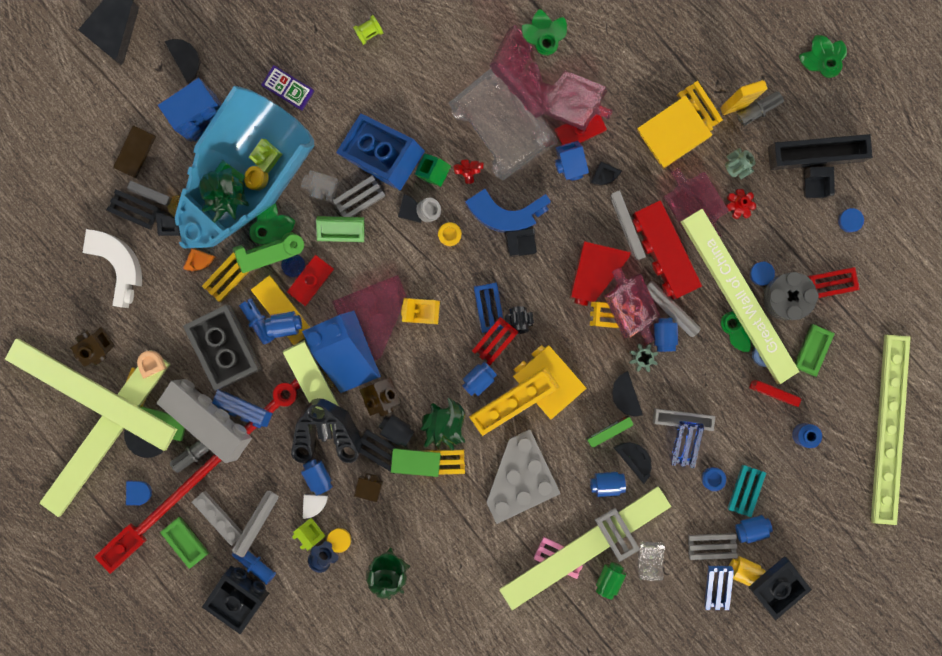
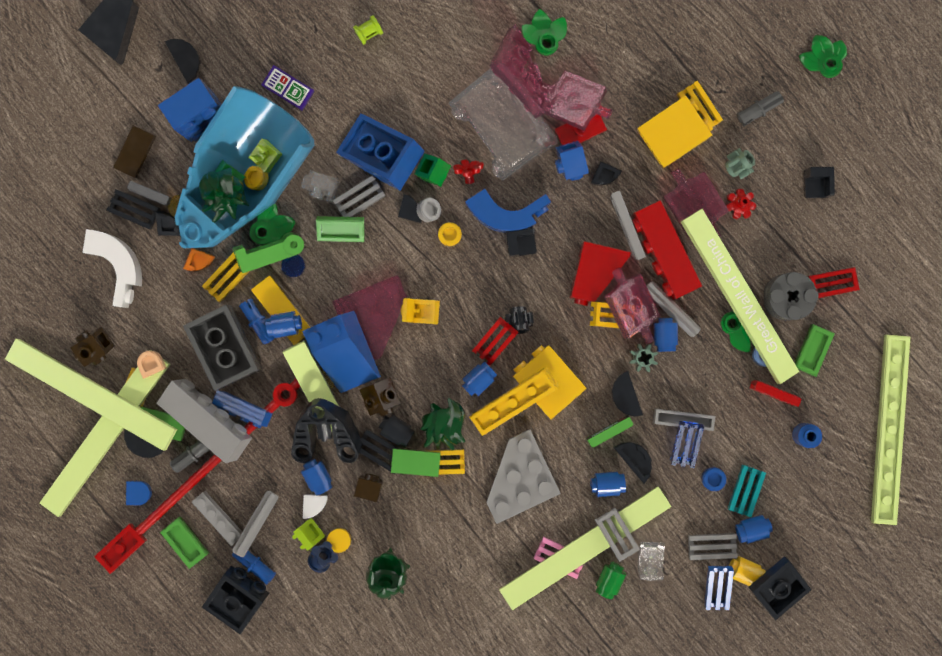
red plate [287,255,335,306] -> none
blue tile [474,283,504,333] -> none
yellow tile [720,80,767,115] -> none
blue tile [749,262,775,286] -> none
black brick [768,134,873,170] -> none
blue tile [838,208,864,233] -> none

